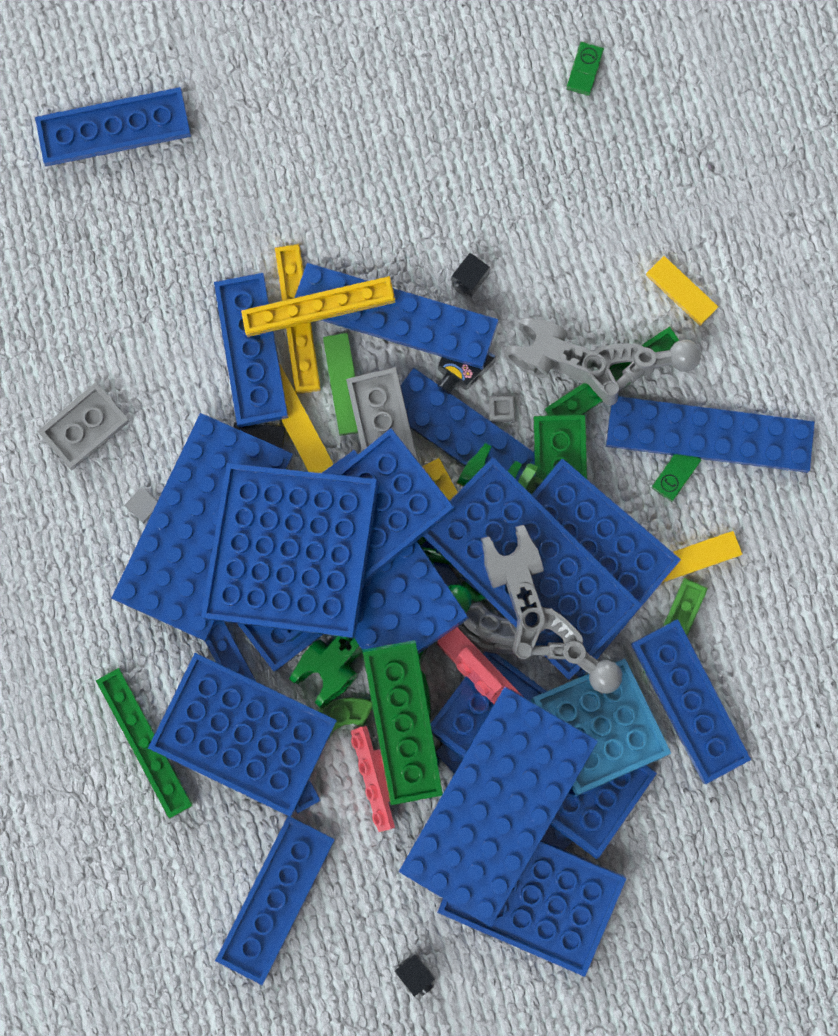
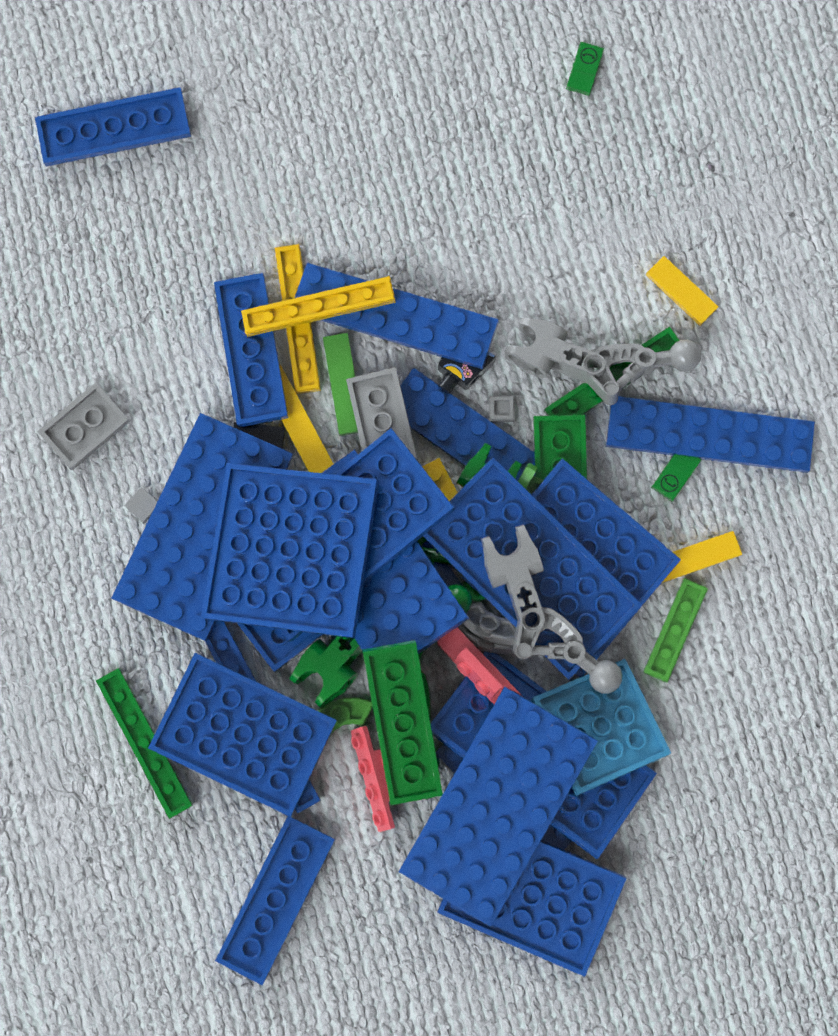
black brick [394,952,435,997] -> none
black brick [451,253,490,297] -> none
blue plate [631,619,751,784] -> none

